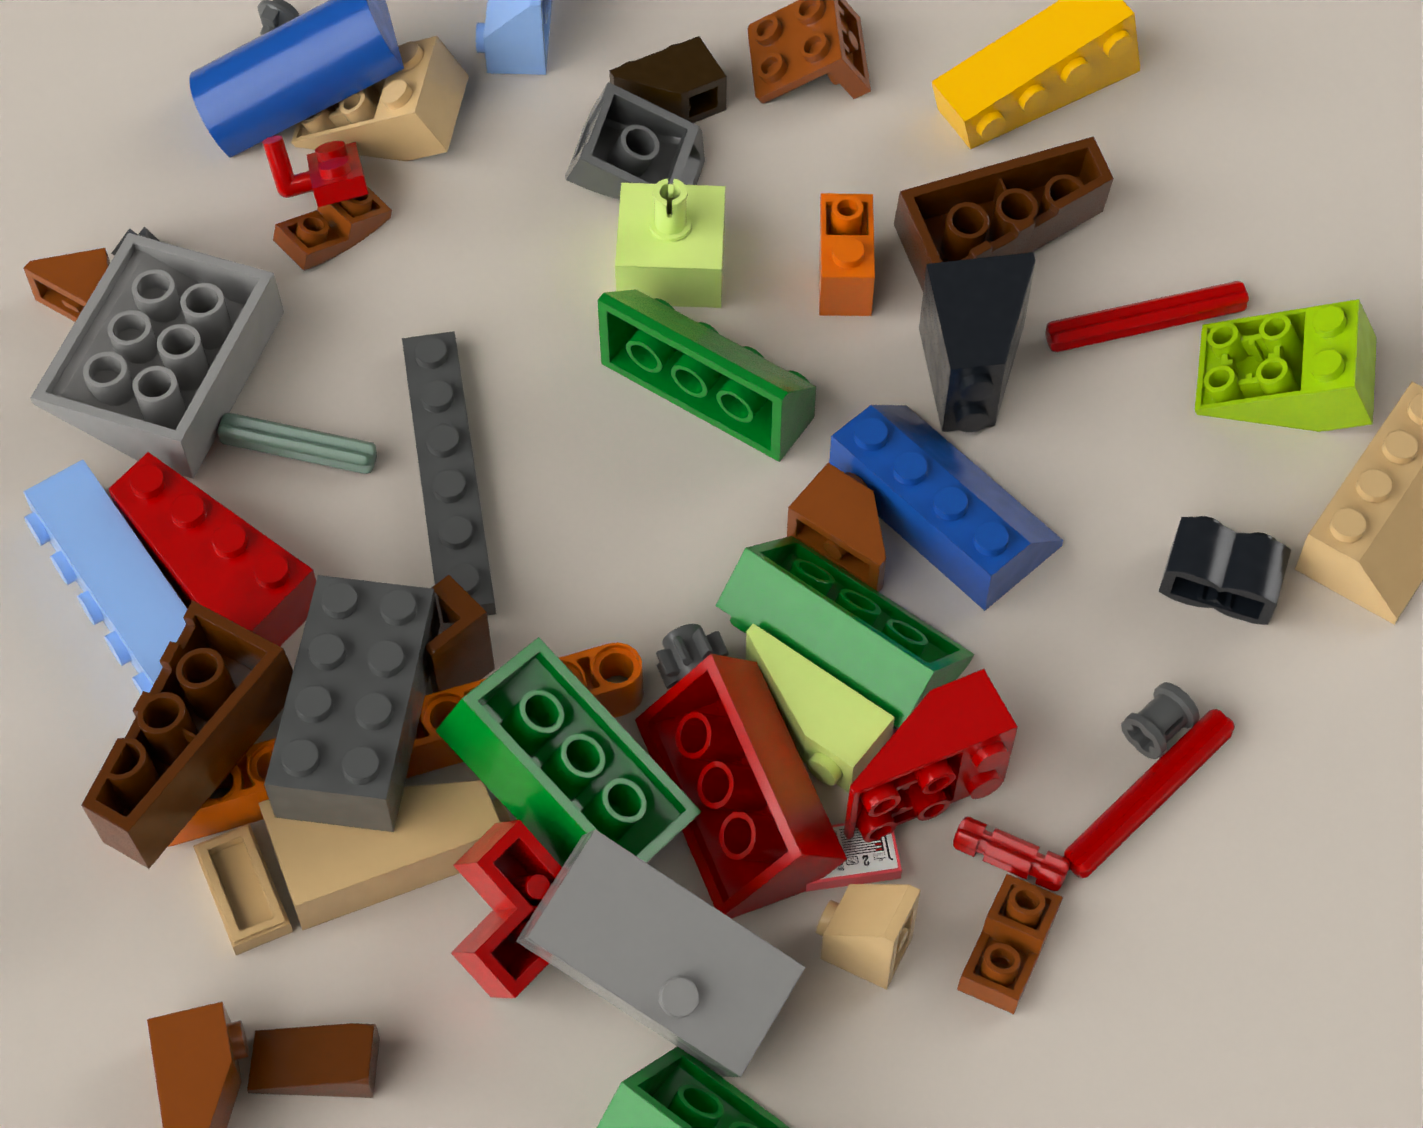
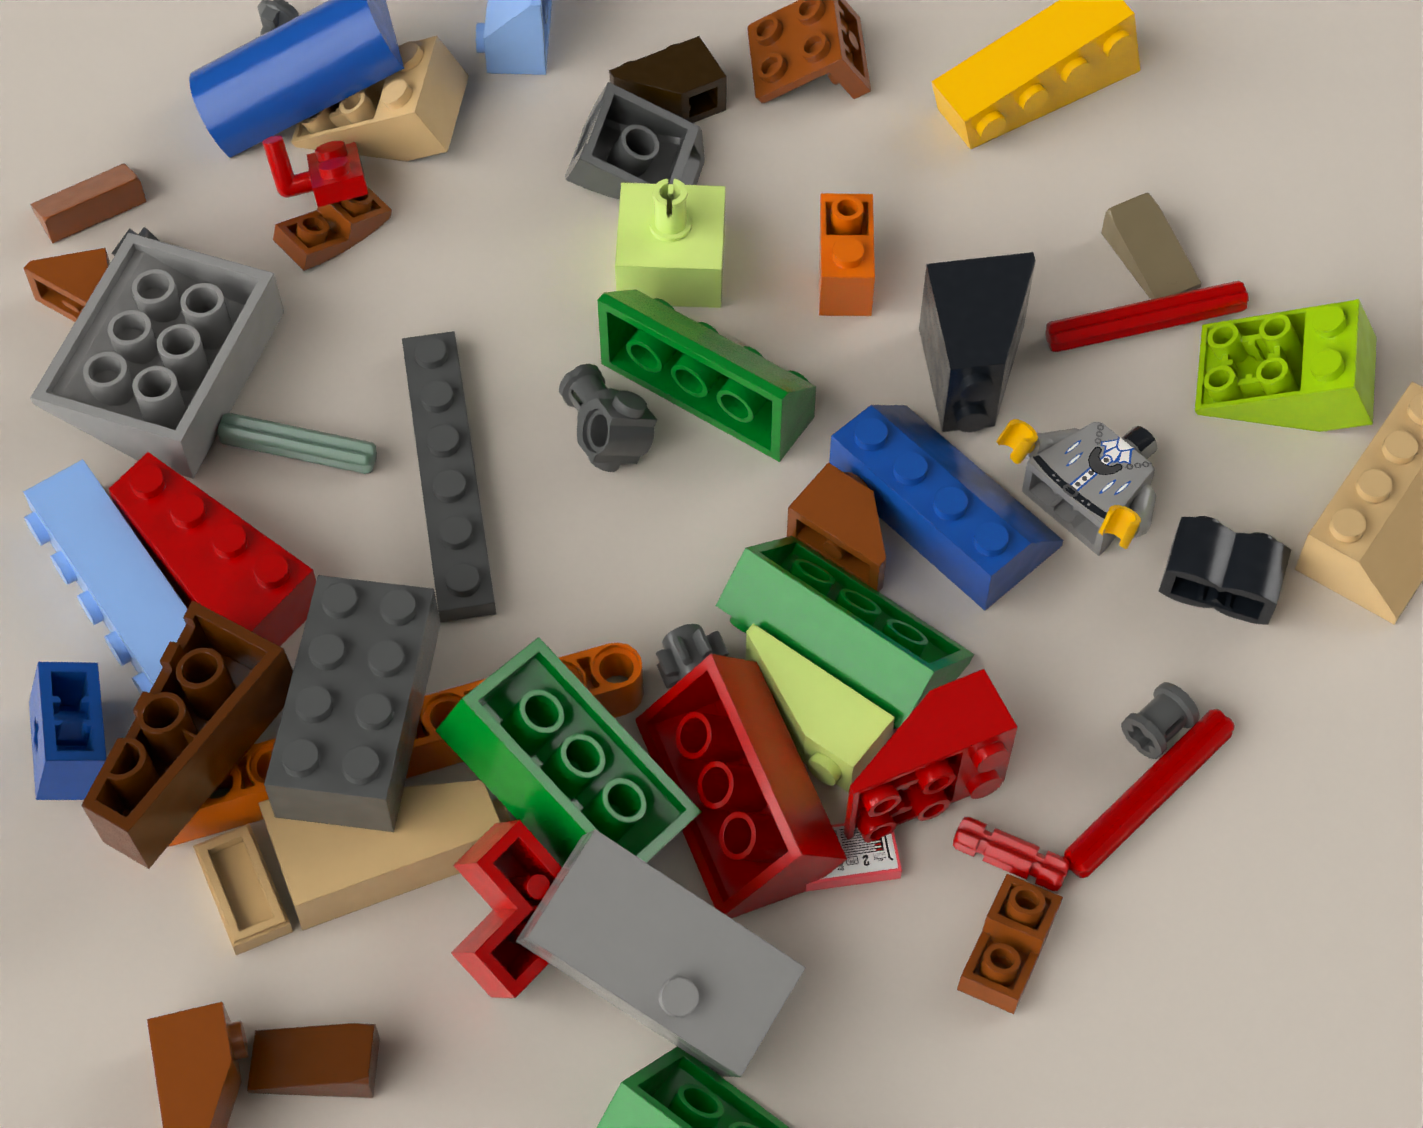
reddish brown panel [425,575,495,693] -> none
tan slope [816,884,921,990] -> none
reddish brown wedge [894,136,1114,291] -> none
none -> blue brick [29,662,107,800]
none -> dark orange slope [30,163,147,244]
none -> dark grey connector [559,364,657,472]
none -> light grey torso [996,419,1157,556]
none -> dark tan slope [1101,192,1202,299]

